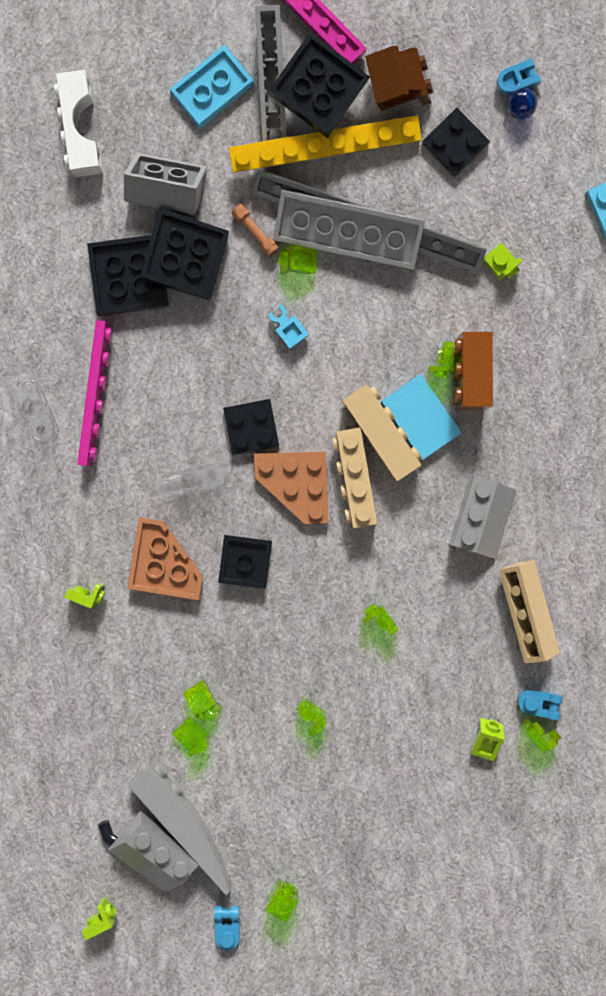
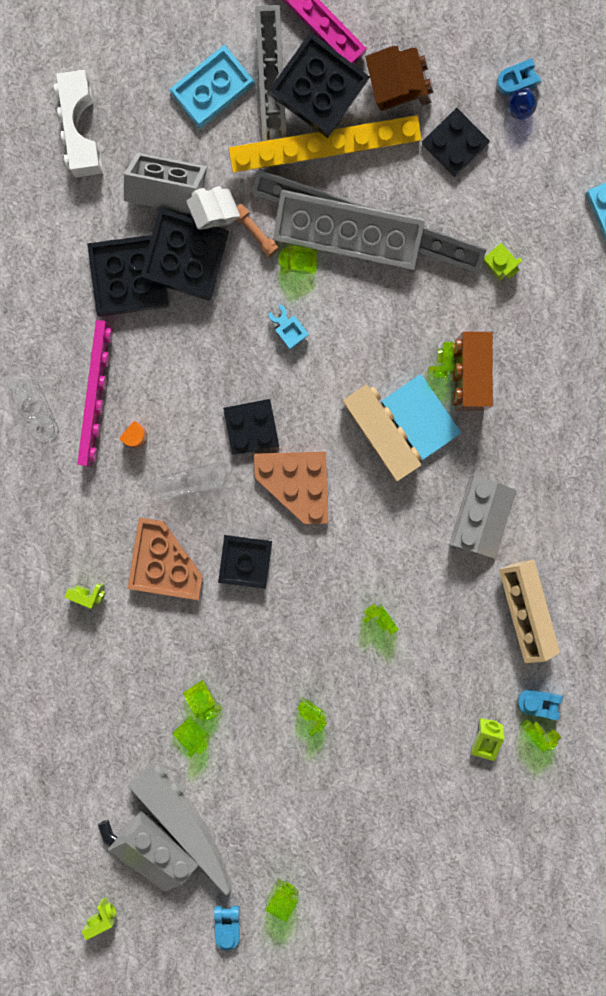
tan brick [332,427,377,528] -> none
none -> orange brick [119,421,148,448]
none -> white brick [186,186,241,229]

